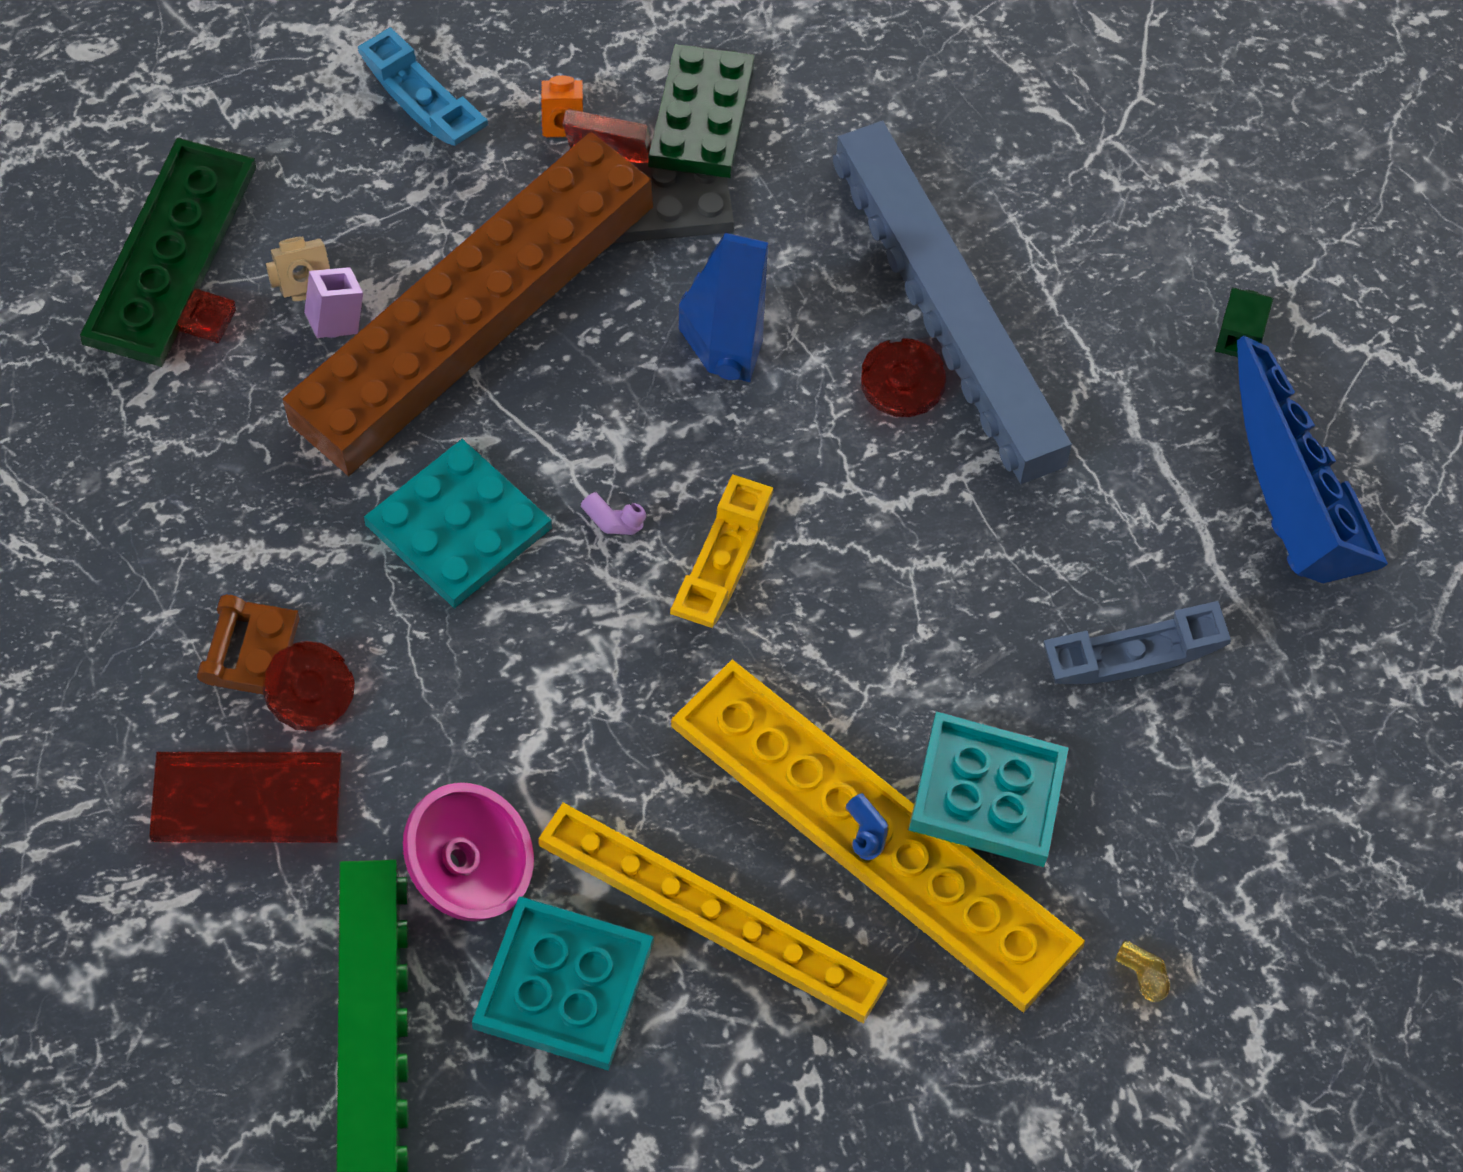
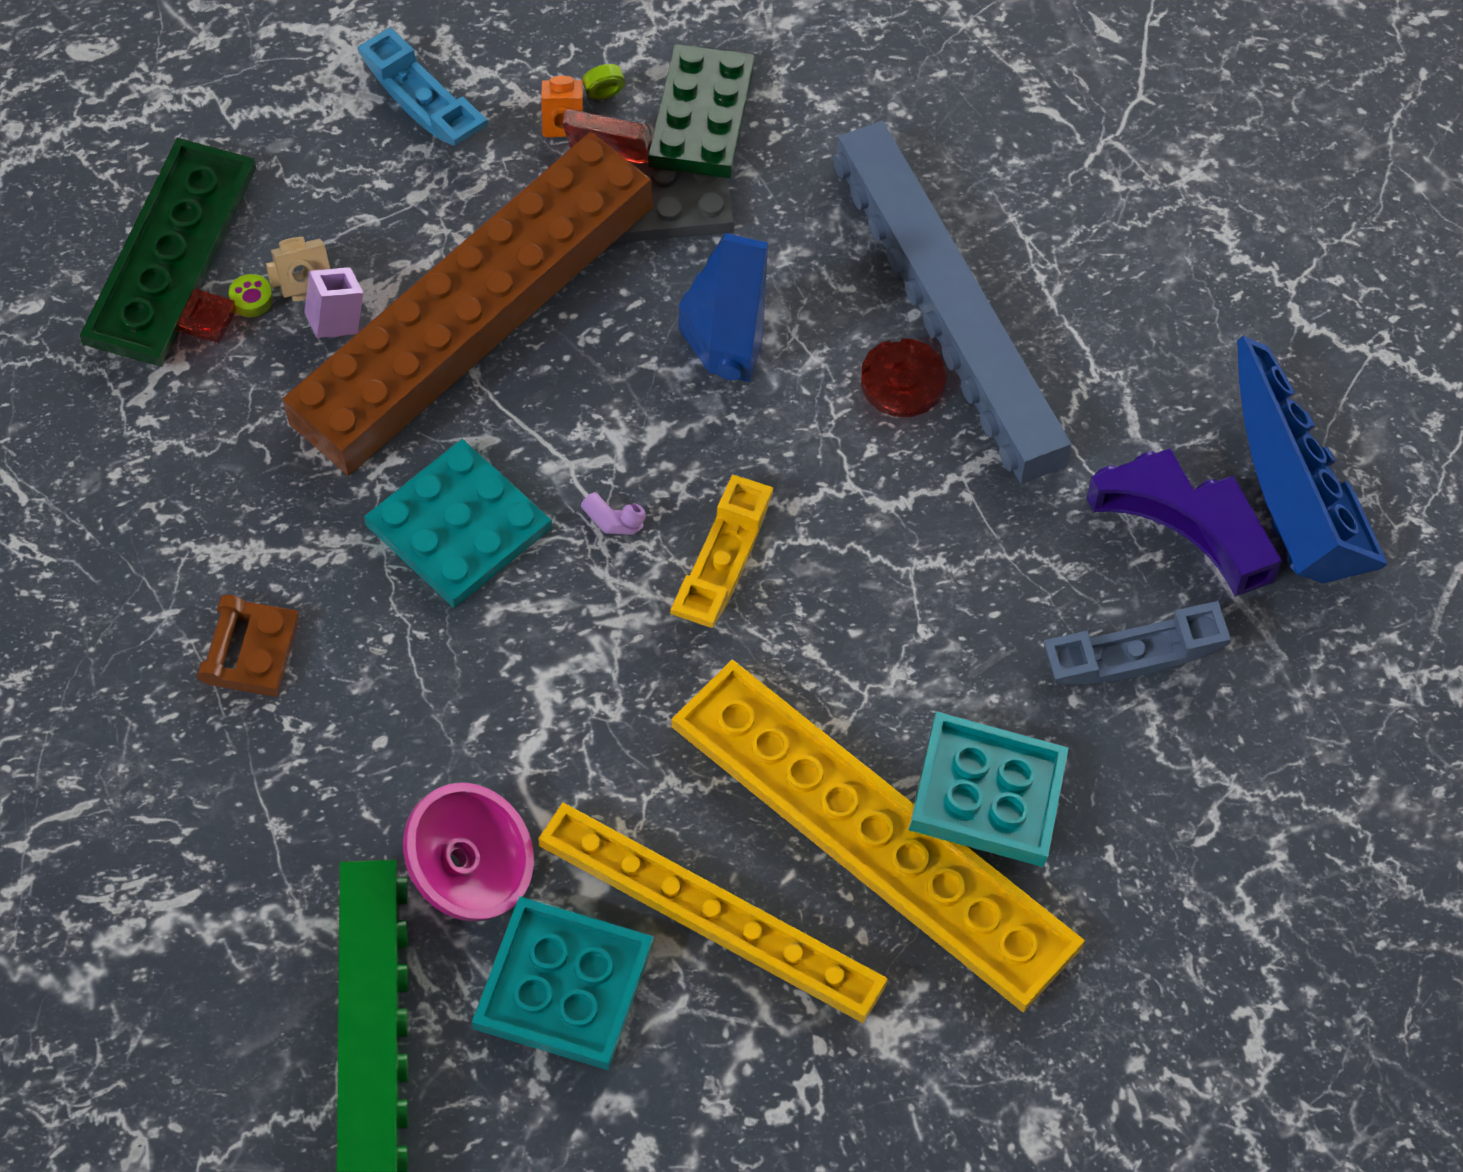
clear red tile [149,752,342,843] -> none
clear red tile [262,641,355,732] -> none
blue arm [845,793,889,860] -> none
clear yellow arm [1115,940,1171,1002] -> none
dark green brick [1215,287,1274,357] -> none
none -> lime tile [229,274,273,318]
none -> lime tile [582,64,625,100]
none -> dark purple arch [1086,448,1281,597]

